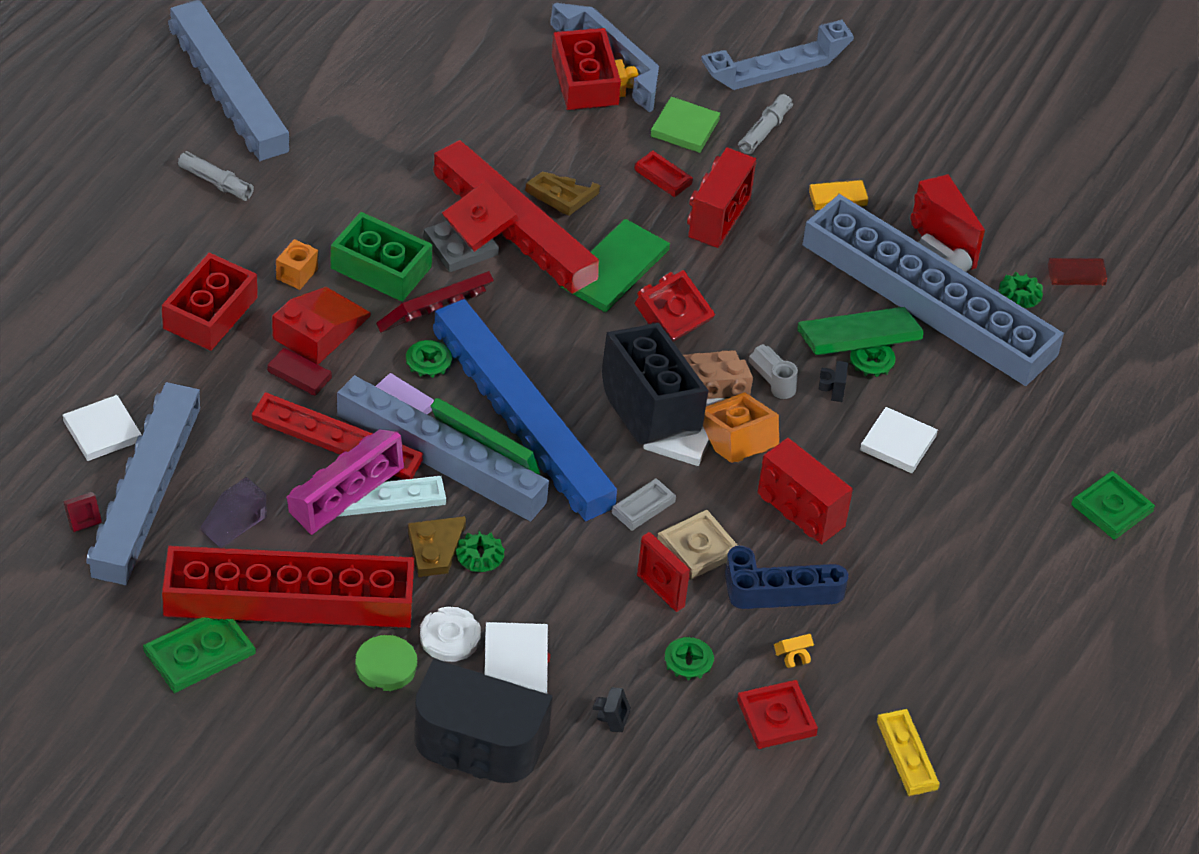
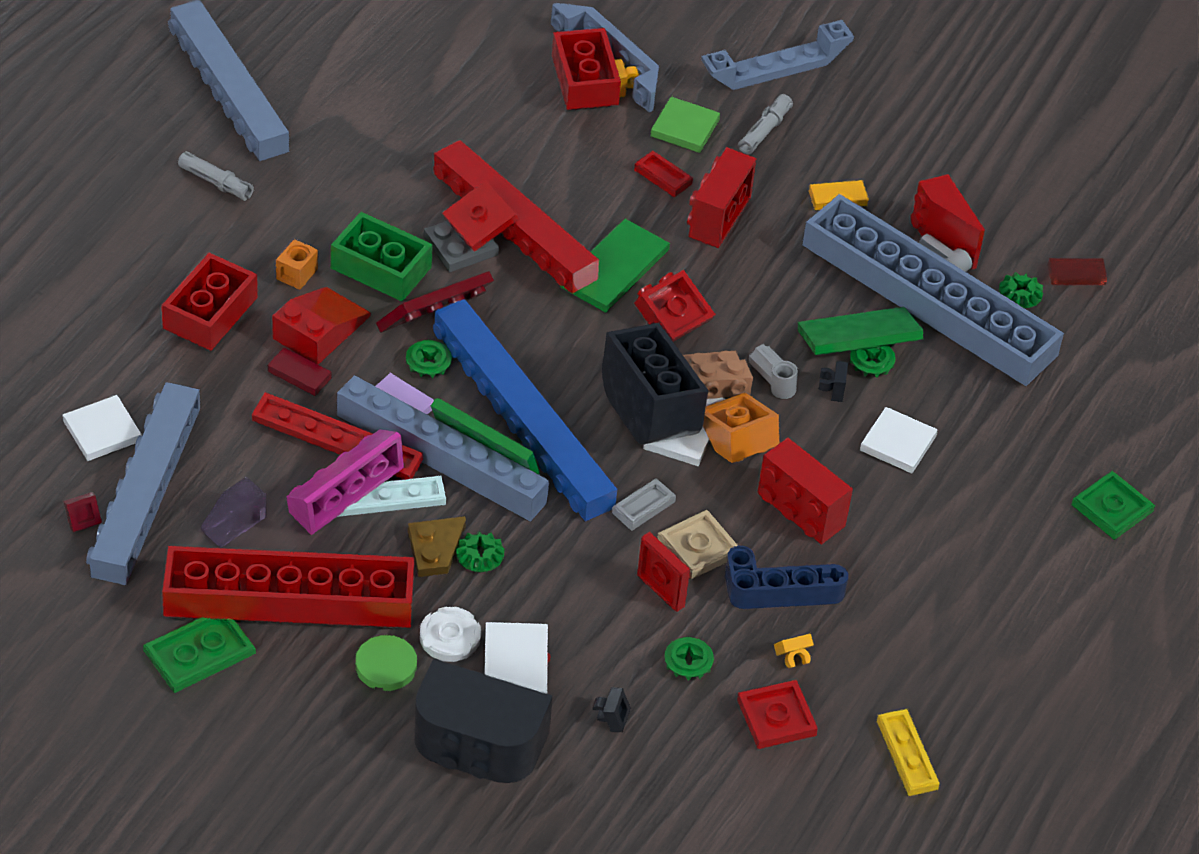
pearl gold wing [525,172,600,216] -> none

